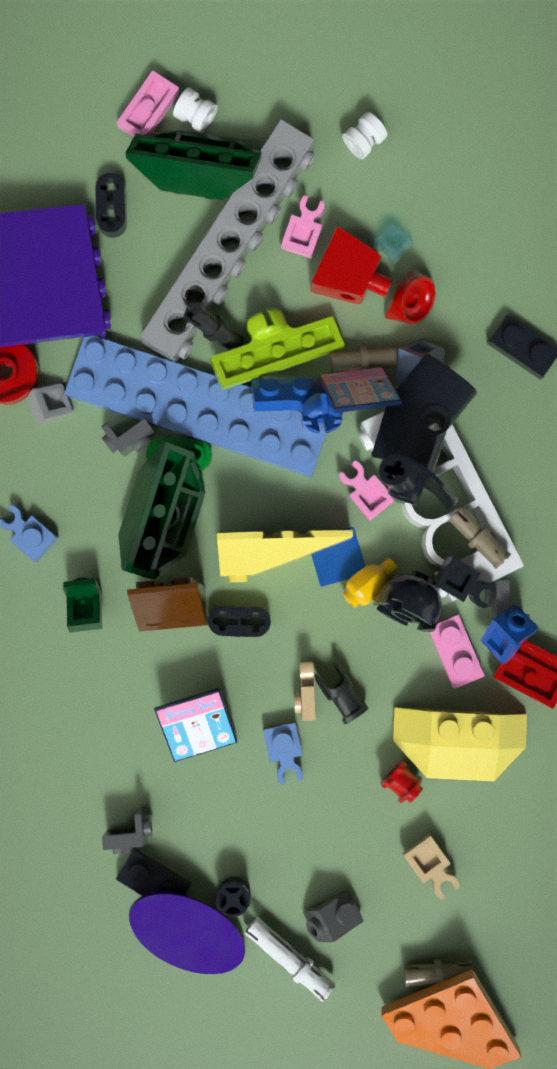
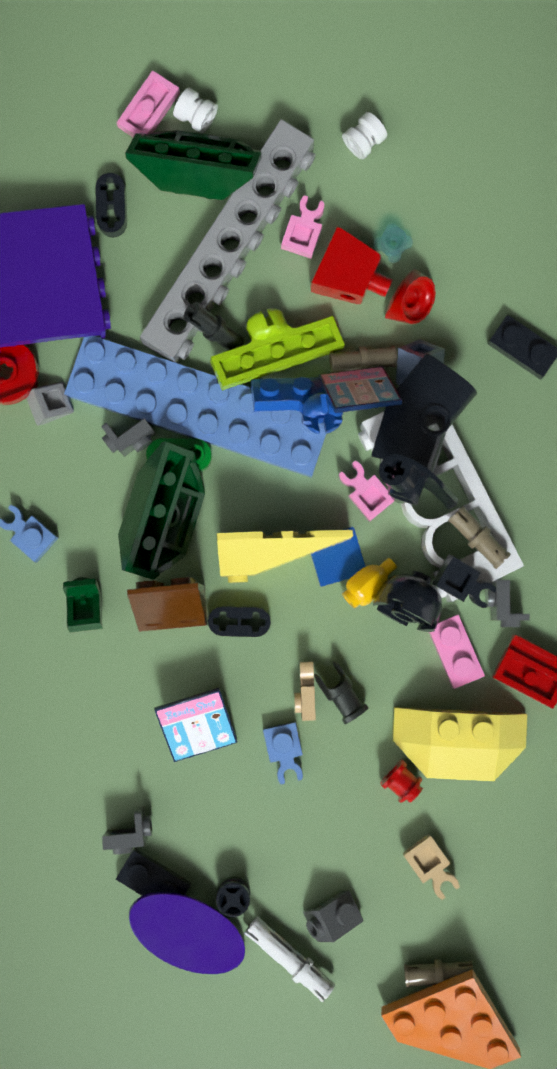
blue bracket [480,605,538,665] -> none

